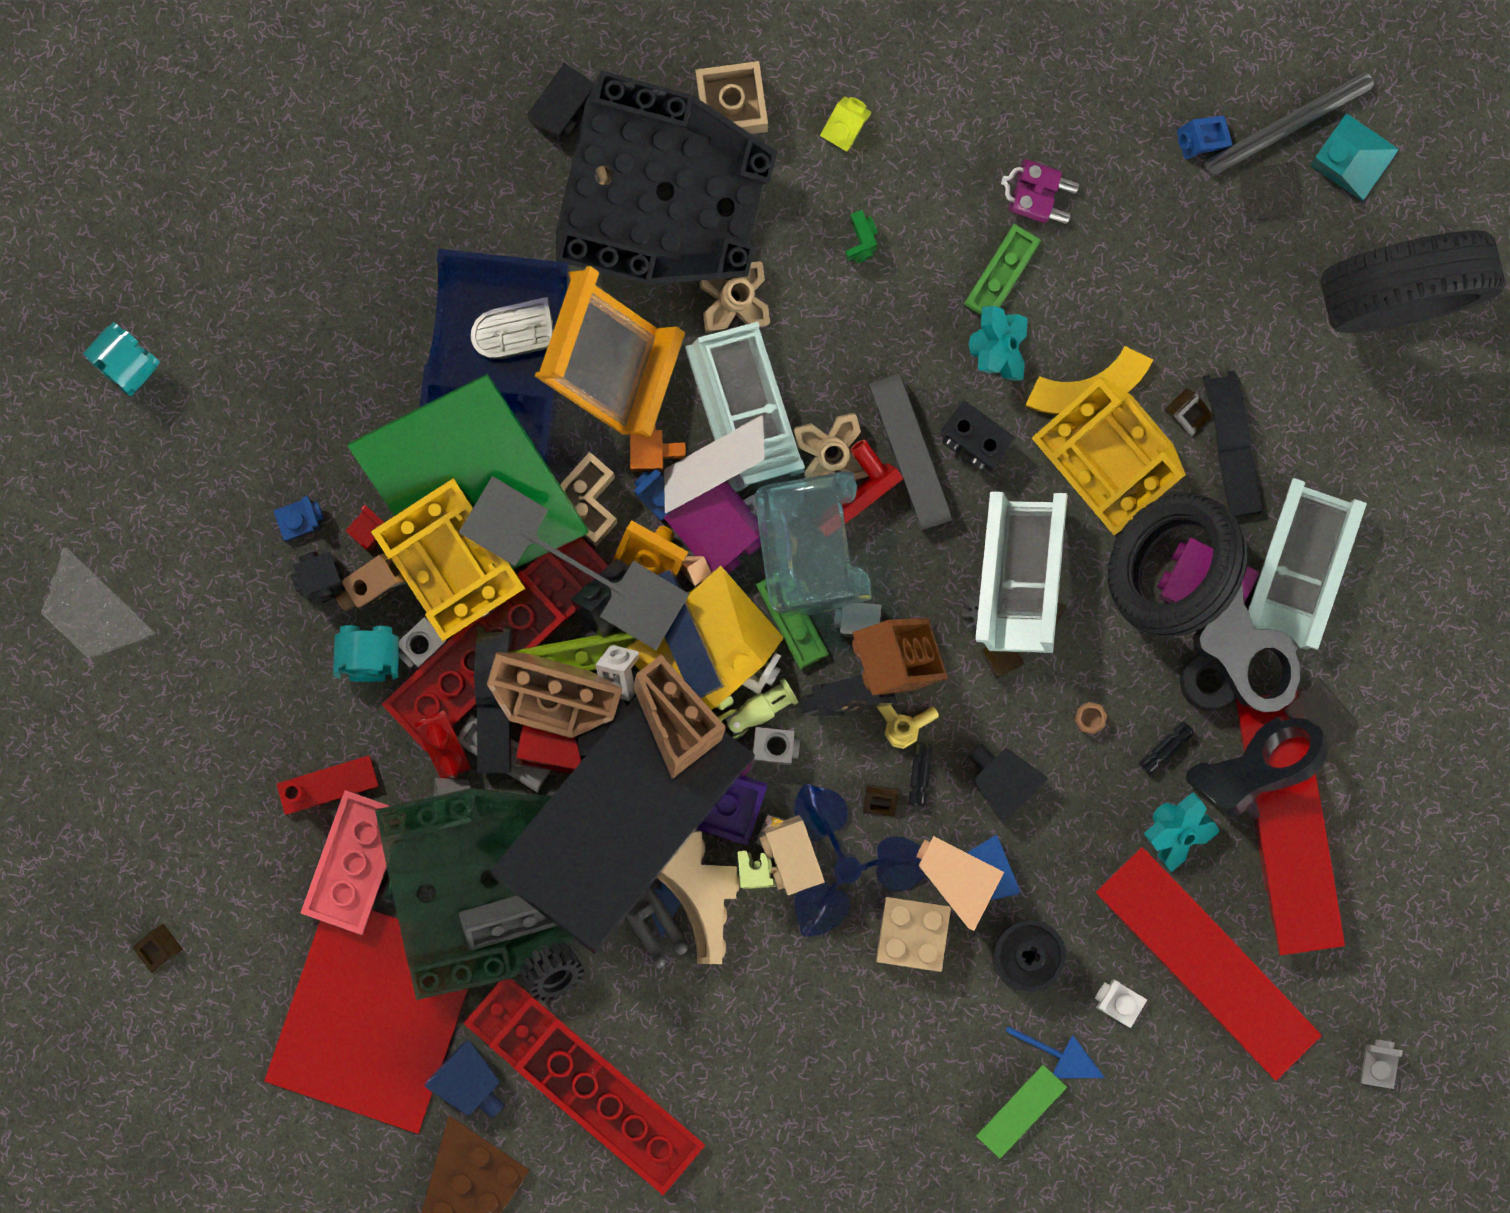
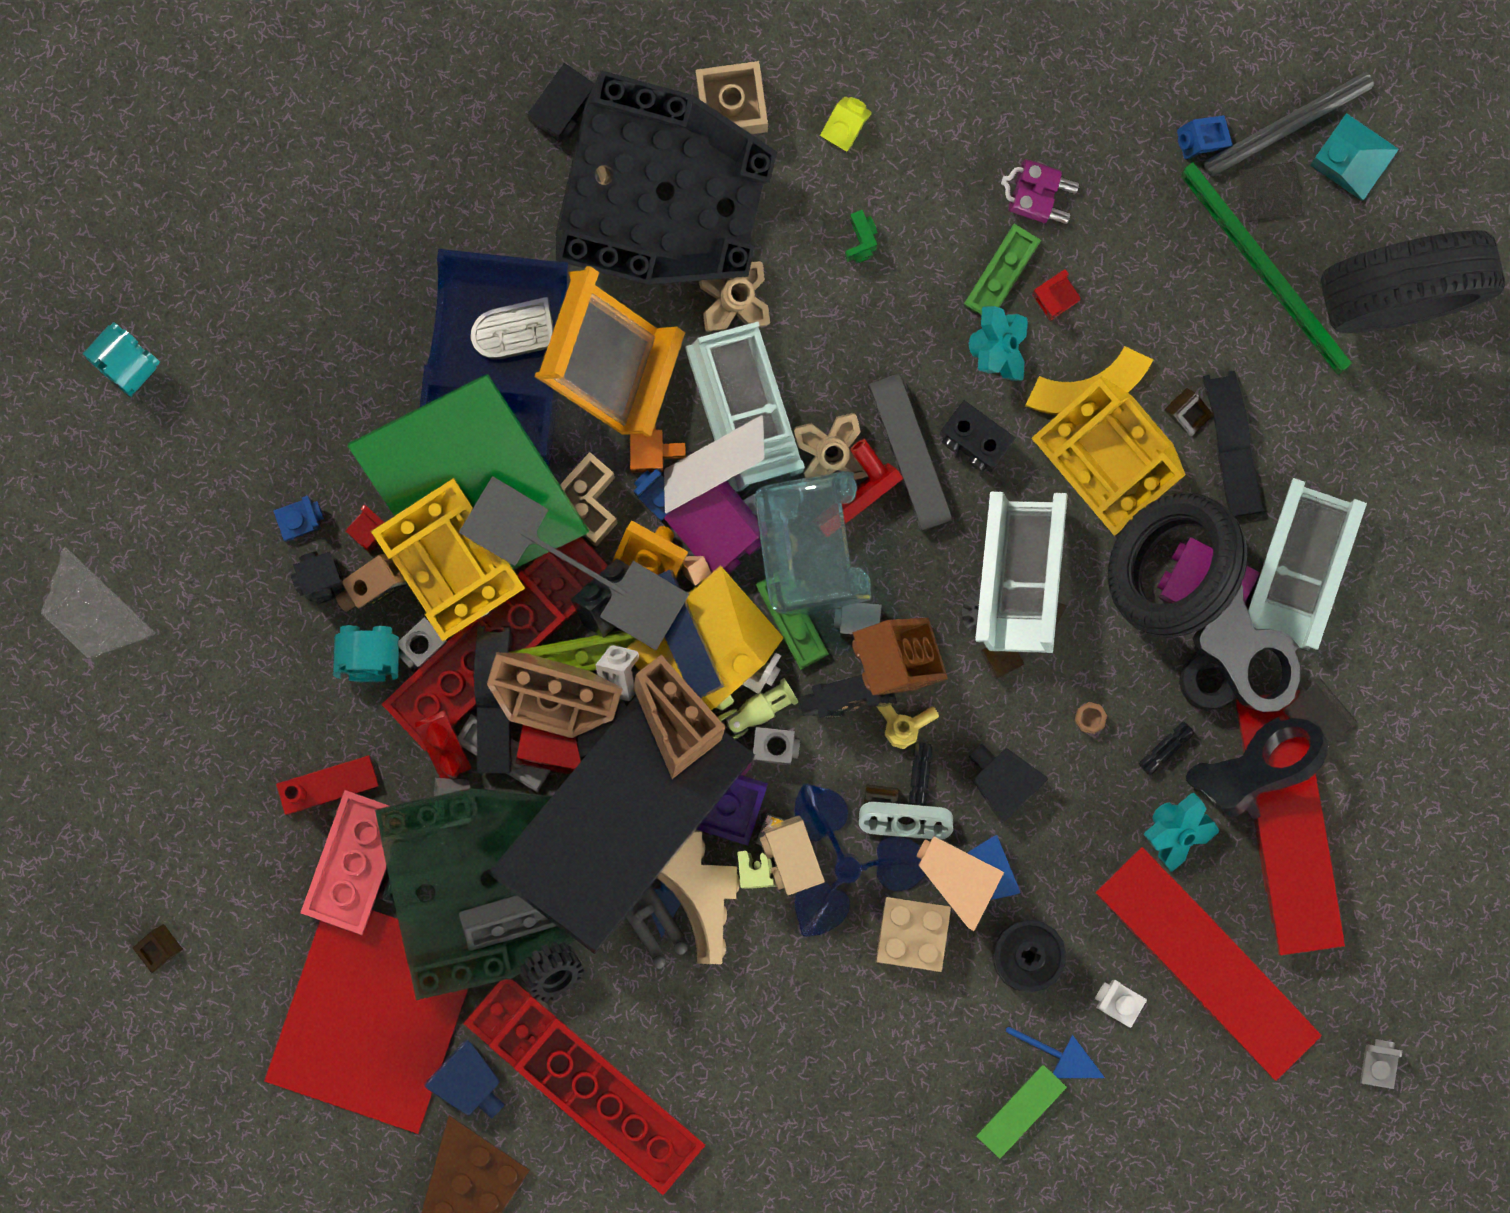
none -> light aqua beam [859,802,953,840]
none -> red panel [1032,269,1081,321]
none -> green tile [1181,162,1352,375]

